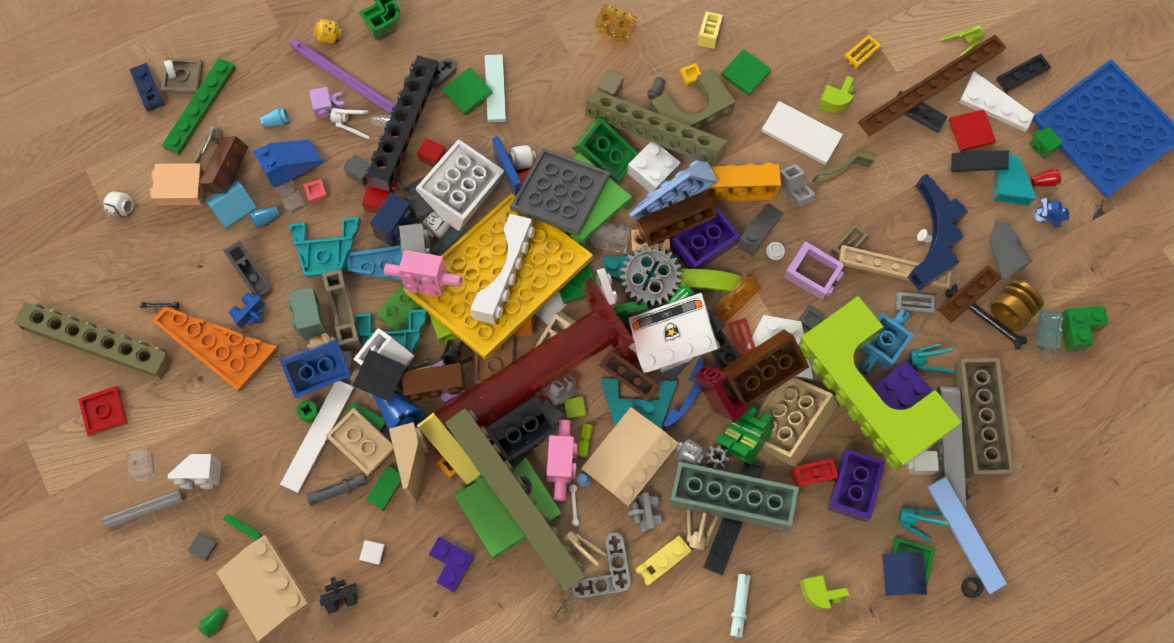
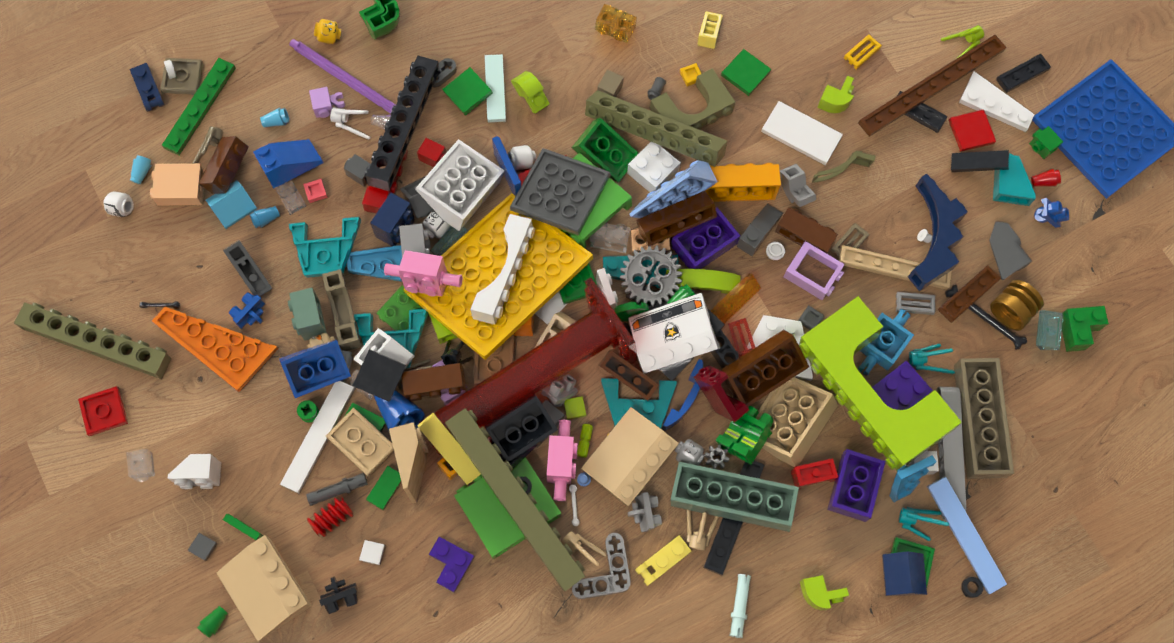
light grey axle [102,491,183,528] -> none
none -> medium azure cone [130,155,152,184]
none -> red piece [307,497,354,537]
none -> lime brick [511,71,550,113]
none -> reddish brown brick [775,207,838,254]
none -> dark azure wing [890,455,937,502]

